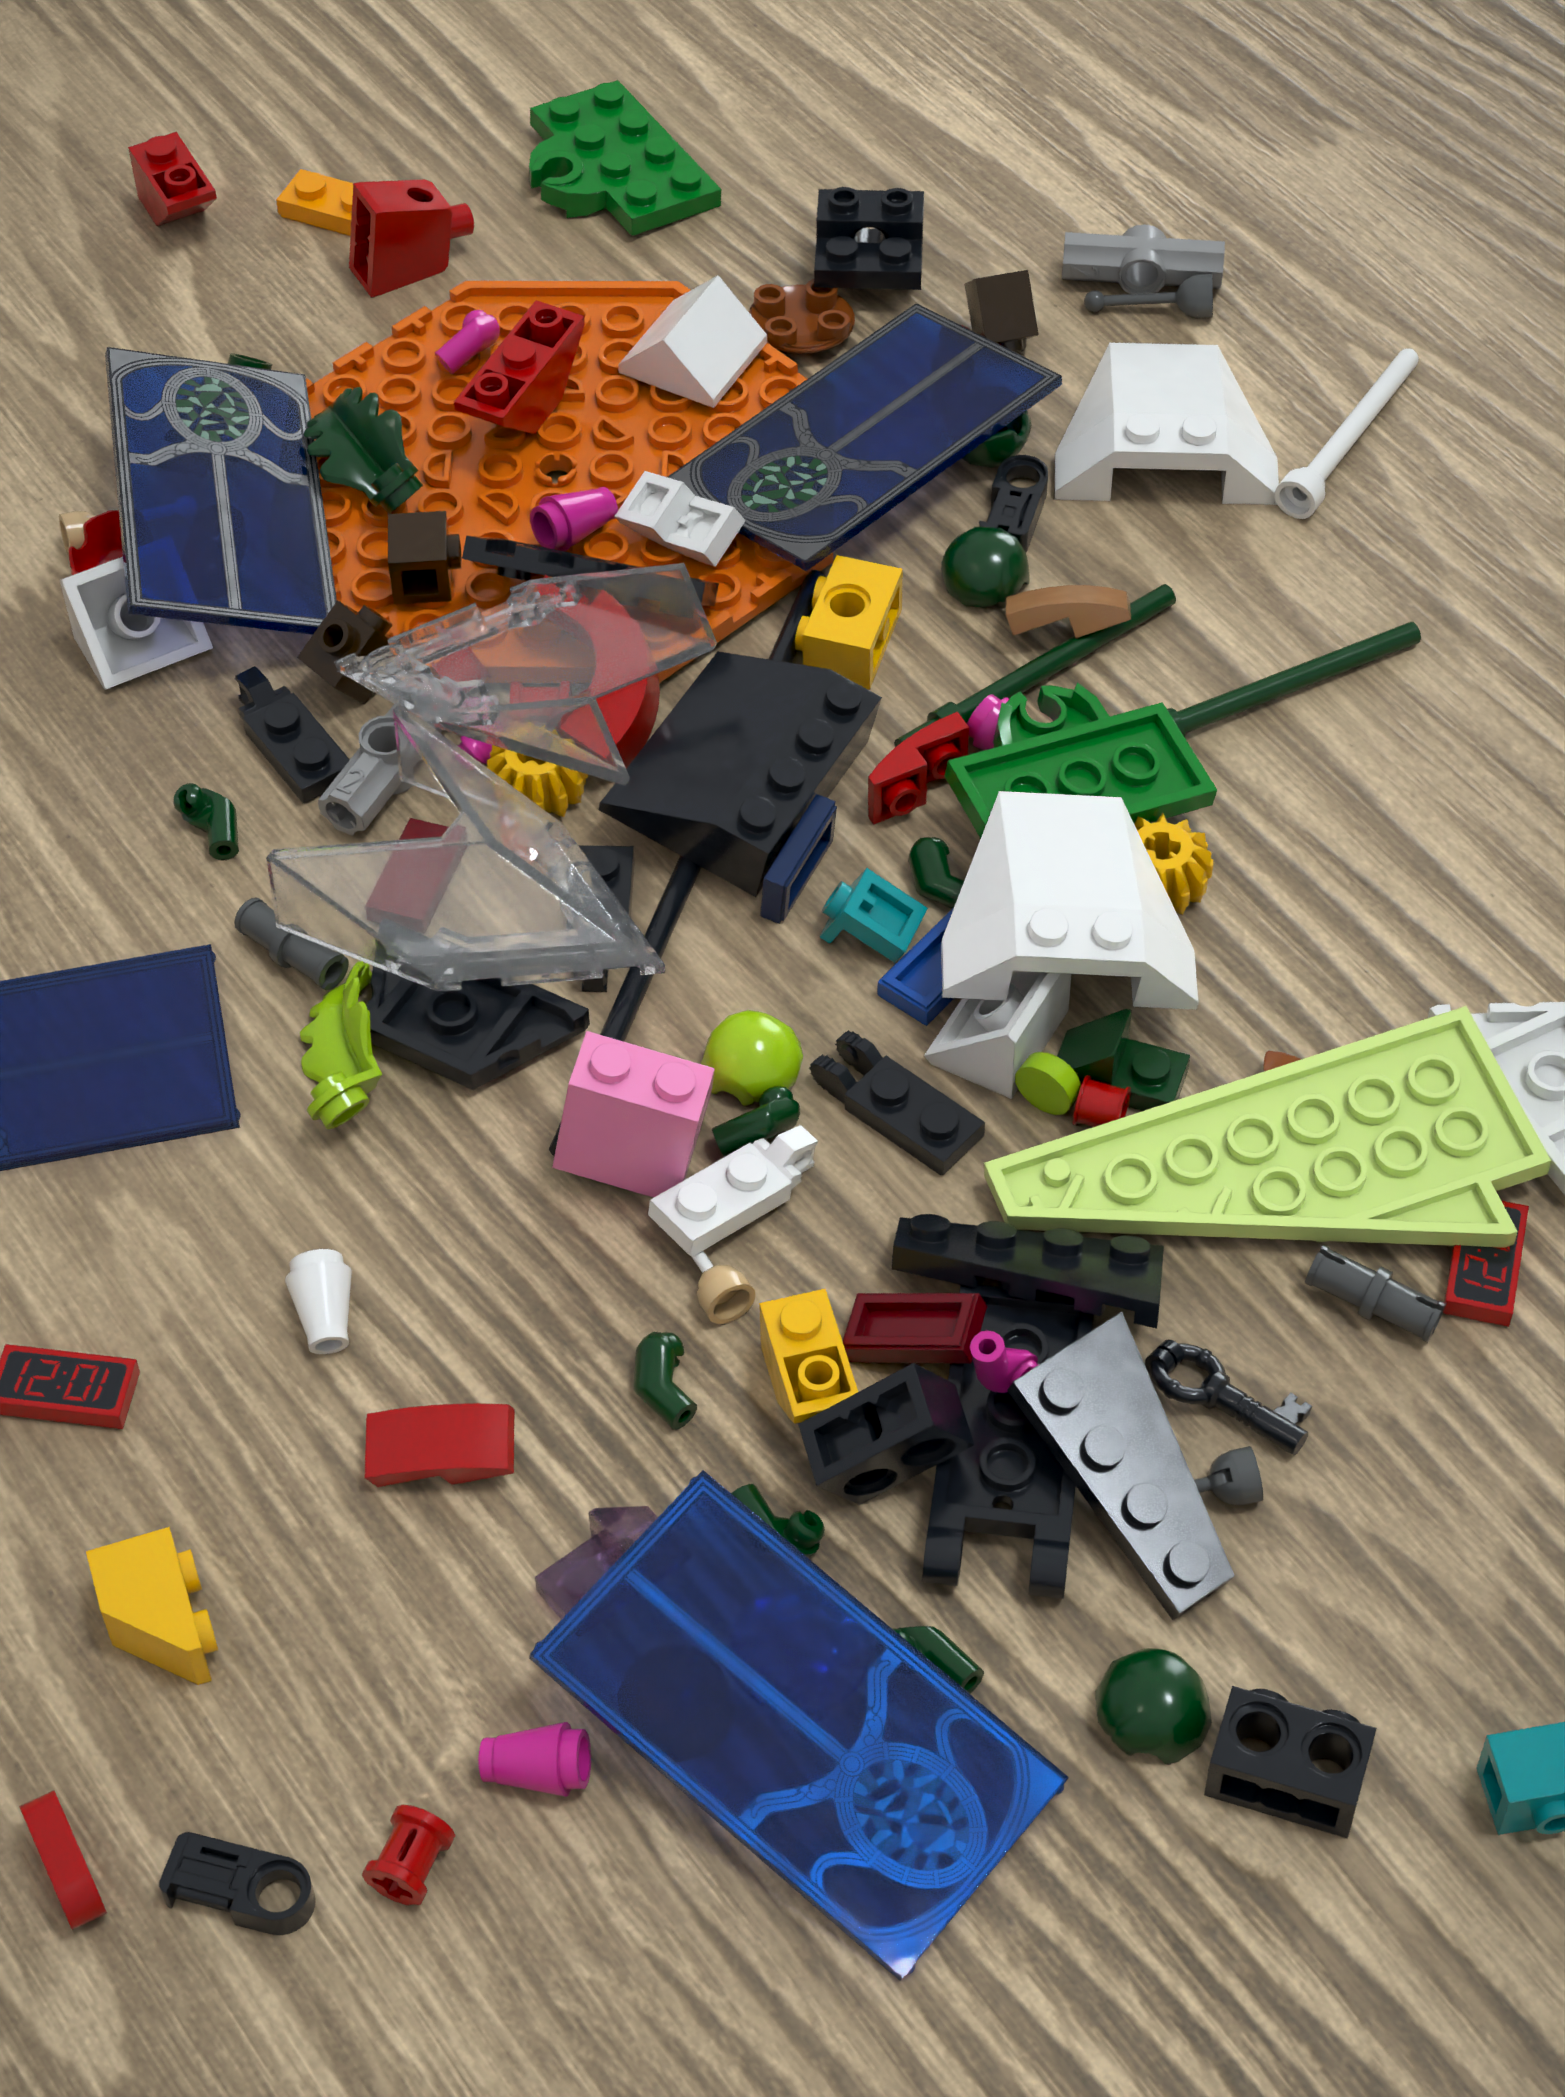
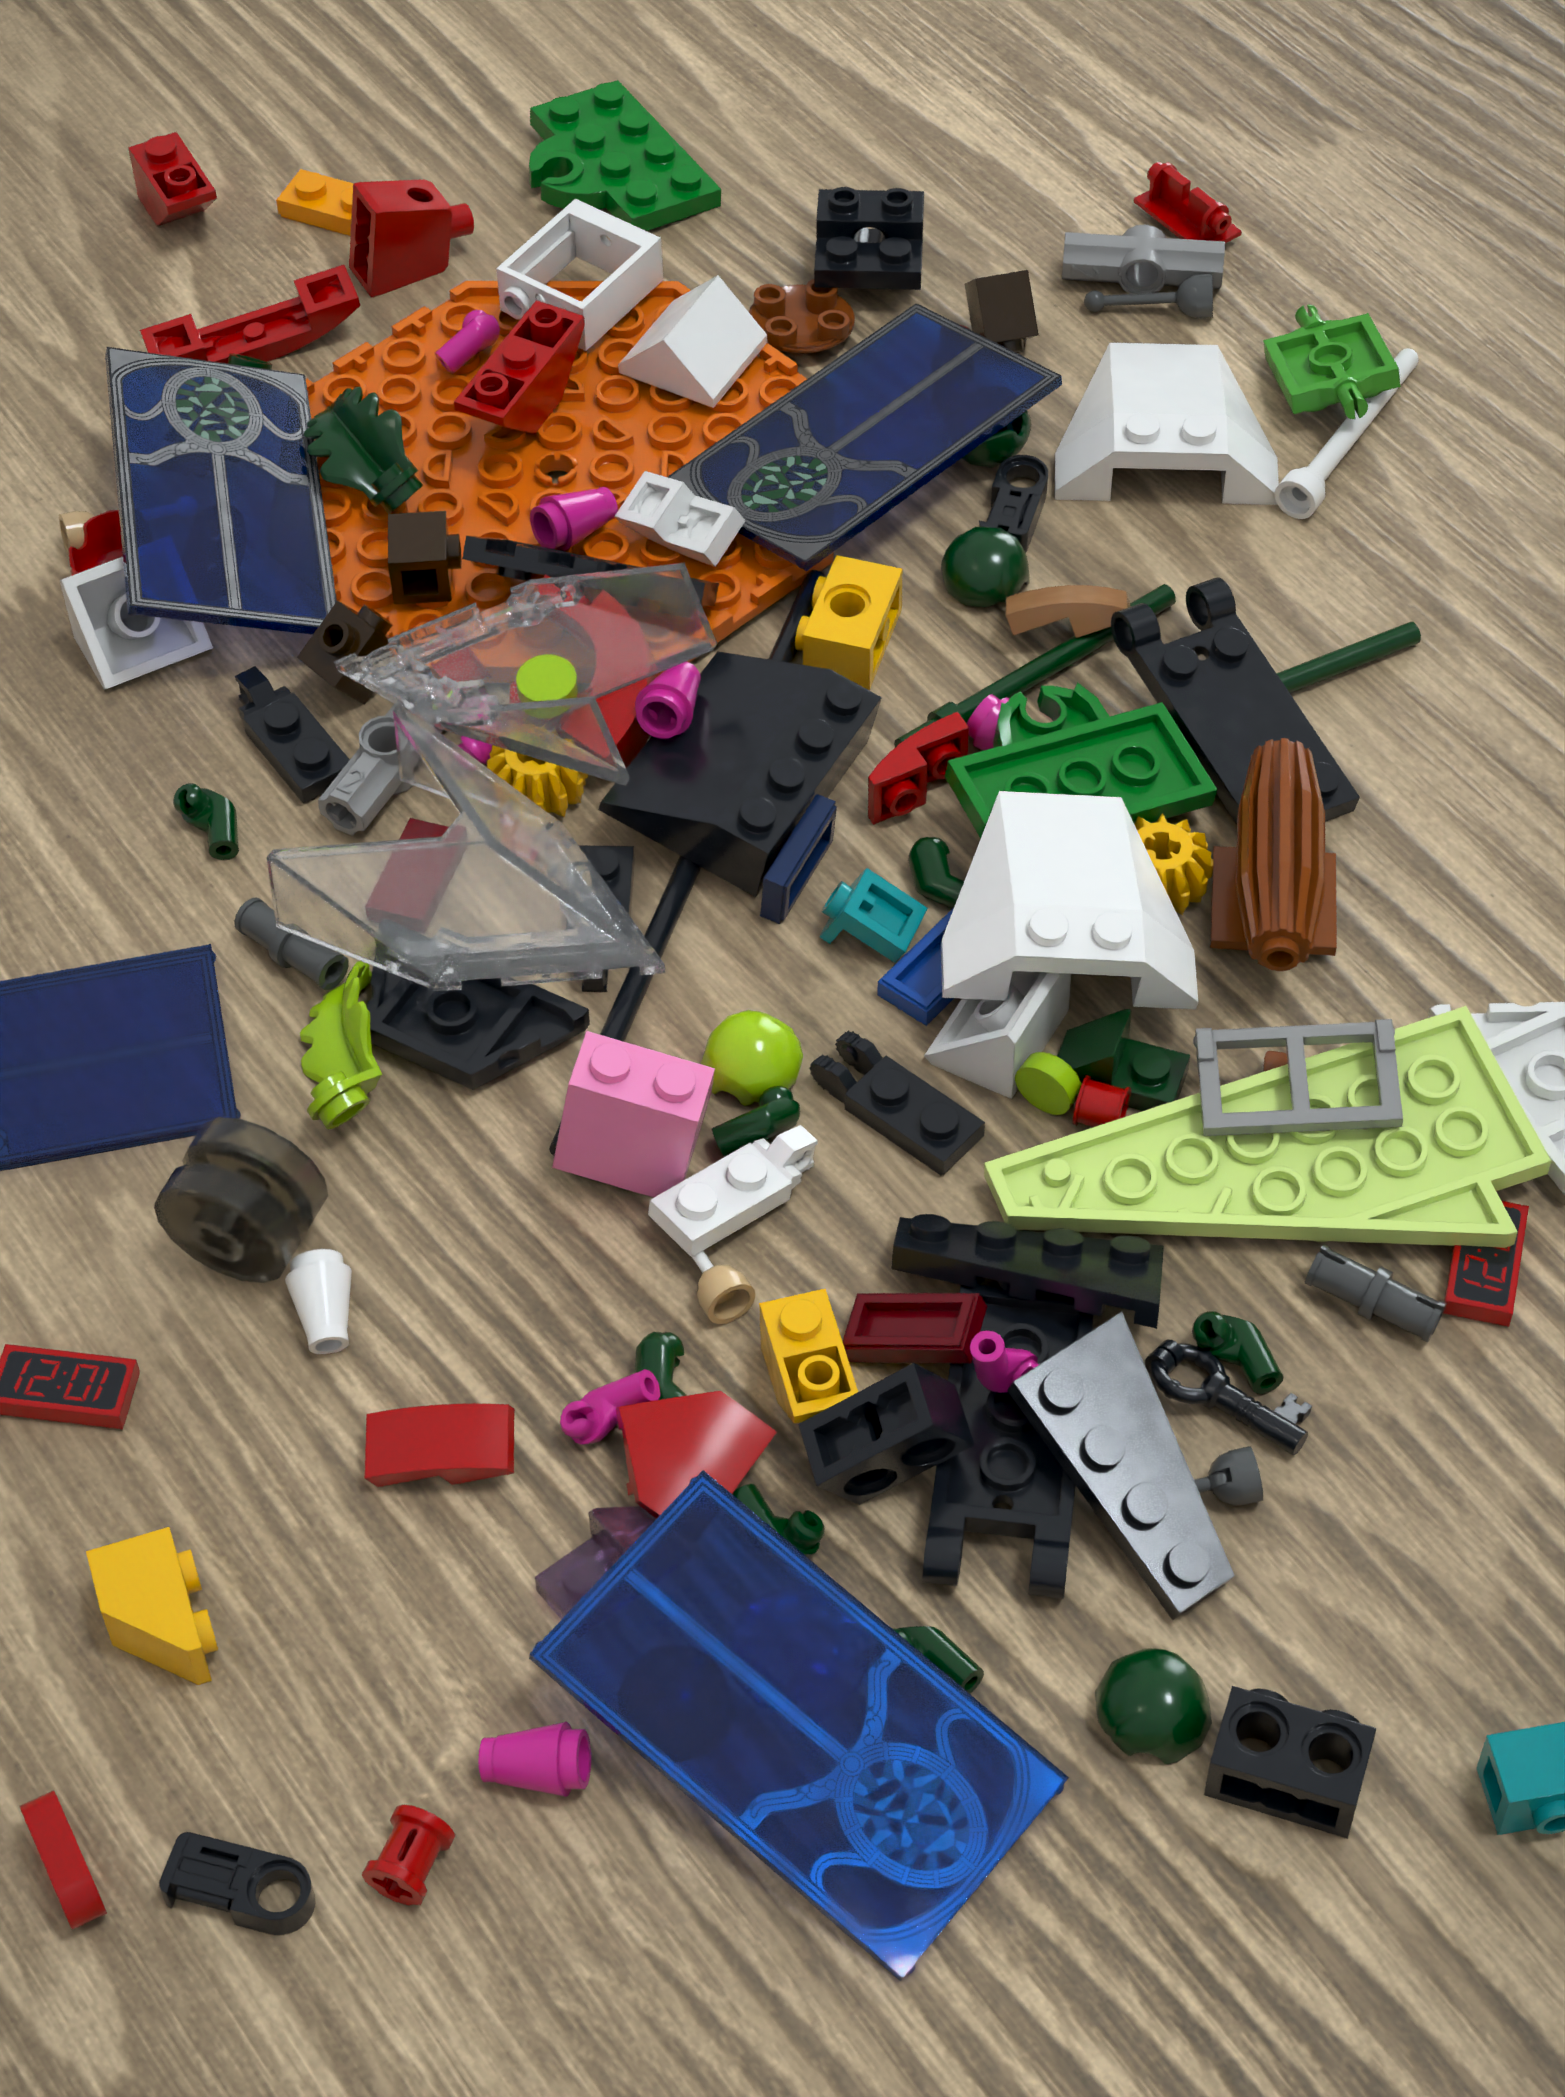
none -> red slope [140,264,361,374]
none -> clear smoke wheel [154,1117,328,1283]
none -> white window [496,199,663,351]
none -> lime tile [516,654,578,715]
none -> dark pink arm [560,1369,660,1445]
none -> red slope [616,1391,777,1545]
none -> dark pink cone [635,660,701,739]
none -> black hinge [1111,577,1360,824]
none -> red hinge [1134,162,1242,243]
none -> dark green arm [1192,1311,1284,1394]
none -> light grey window [1193,1019,1403,1136]
none -> dark orange plate [1210,738,1337,971]
none -> bright green plate [1263,304,1401,419]

